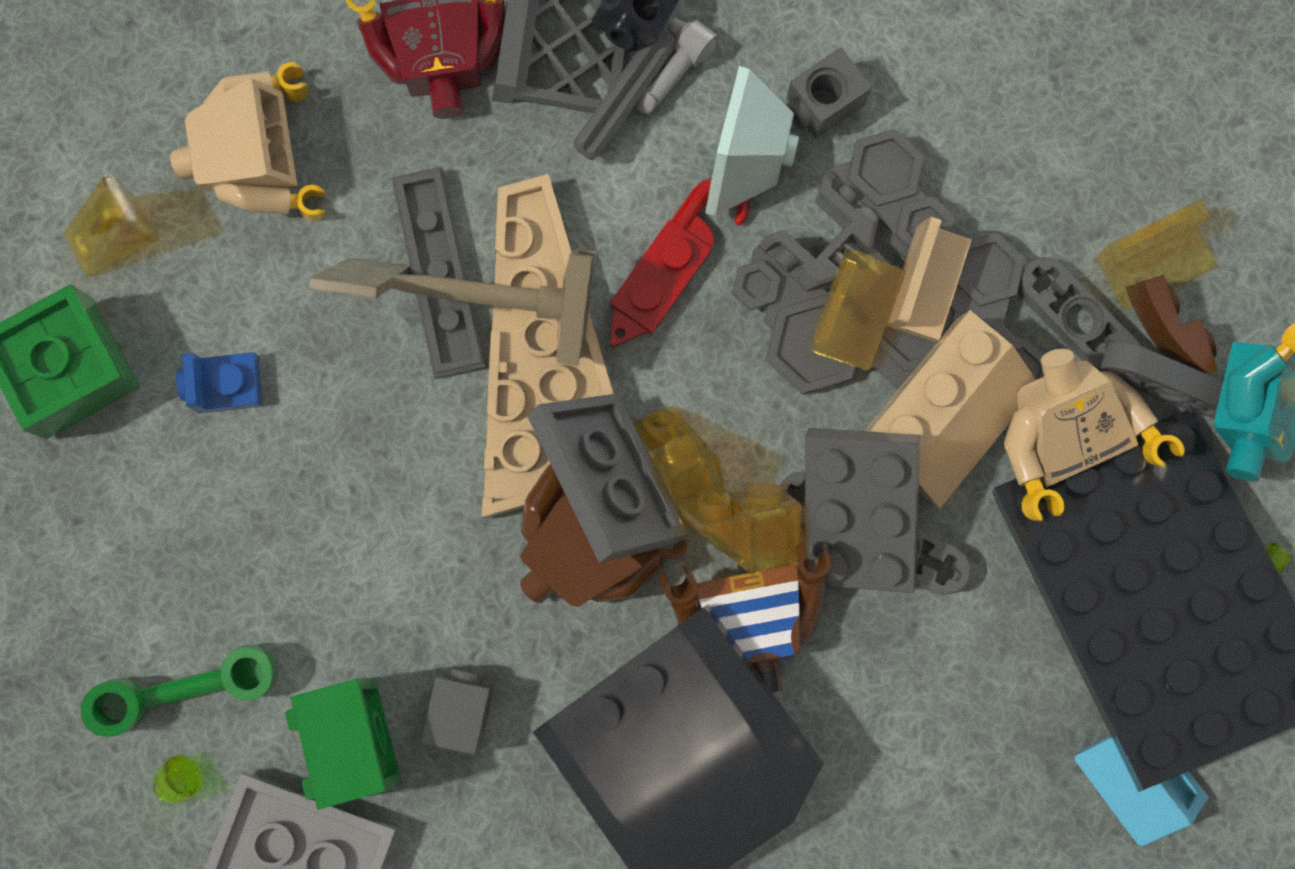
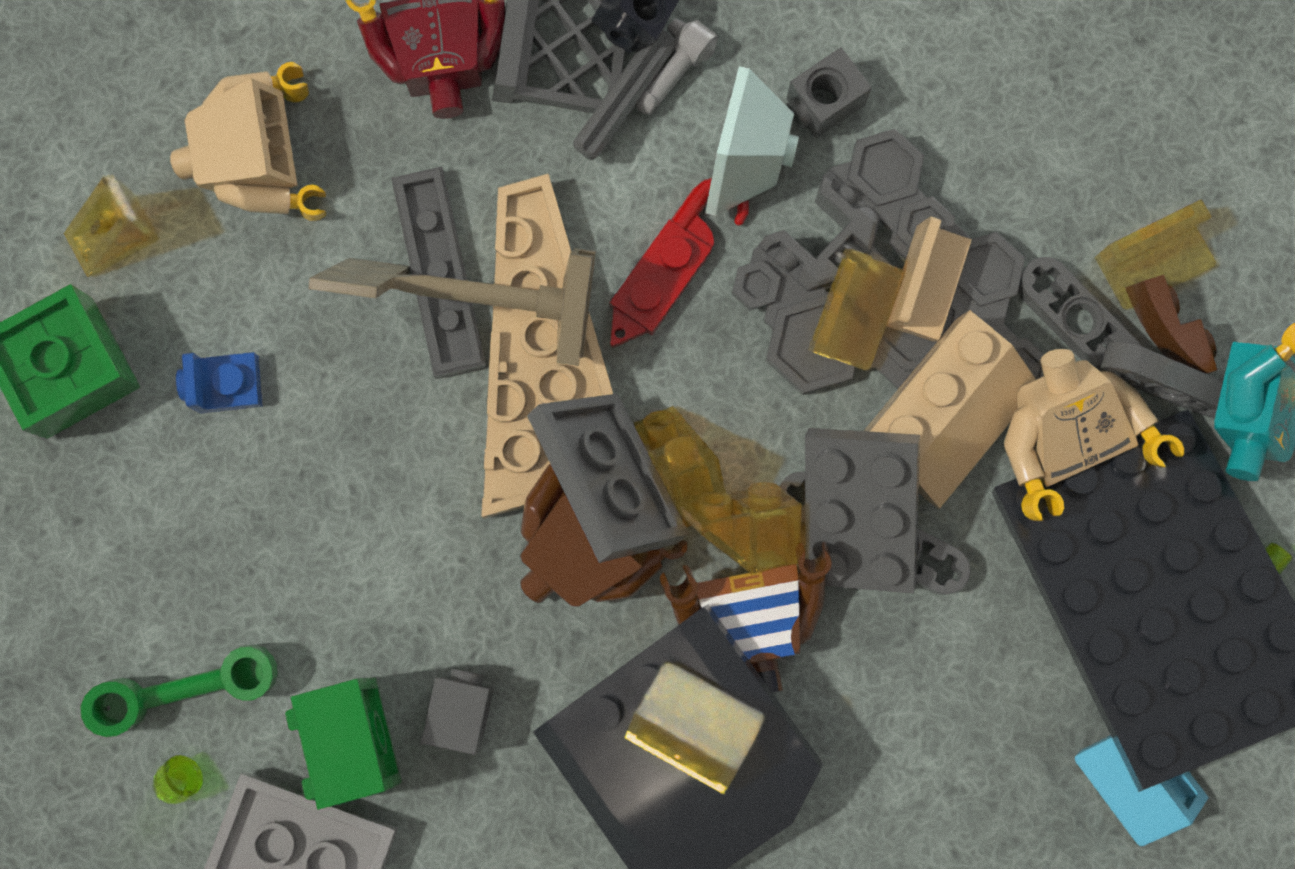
none -> clear yellow panel [624,662,764,794]

